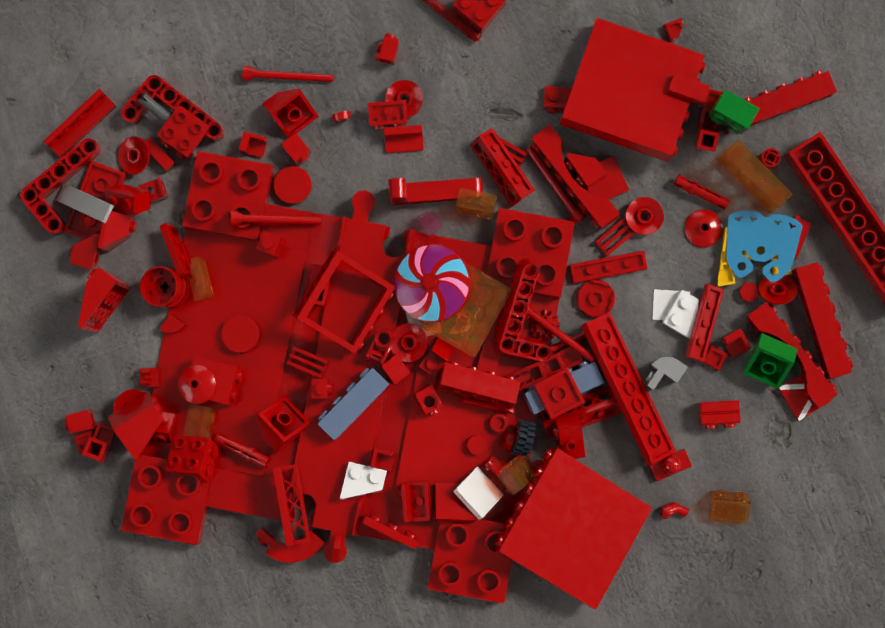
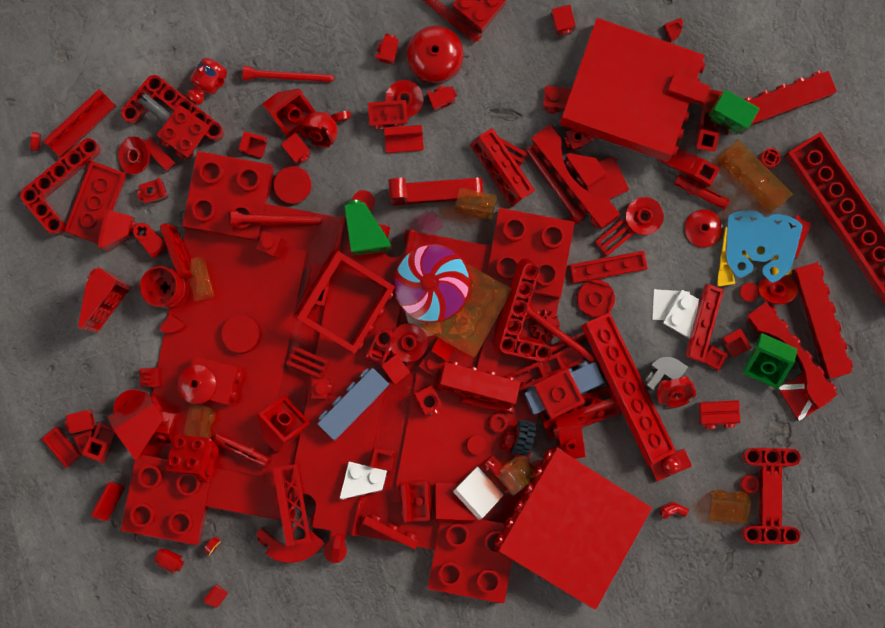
light grey slope [56,184,114,223] -> none
red slope [69,230,101,270] -> none
red brick [105,184,151,215] -> none
none -> red tile [30,132,41,152]
none -> red tile [41,426,82,468]
none -> red slope [91,481,125,521]
none -> red piece [133,223,167,259]
none -> red brick [154,548,184,574]
none -> red piece [186,58,227,105]
none -> red slope [203,584,228,608]
none -> red tile [204,536,221,556]
none -> red cylinder [298,112,338,148]
none -> green slope [344,200,392,256]
none -> red cylinder [407,26,464,85]
none -> red brick [427,85,457,112]
none -> red brick [551,4,576,36]
none -> red brick [563,129,594,152]
none -> red plate [657,376,696,408]
none -> red slope [658,148,721,188]
none -> red tile [740,474,760,494]
none -> red beam [741,448,801,544]

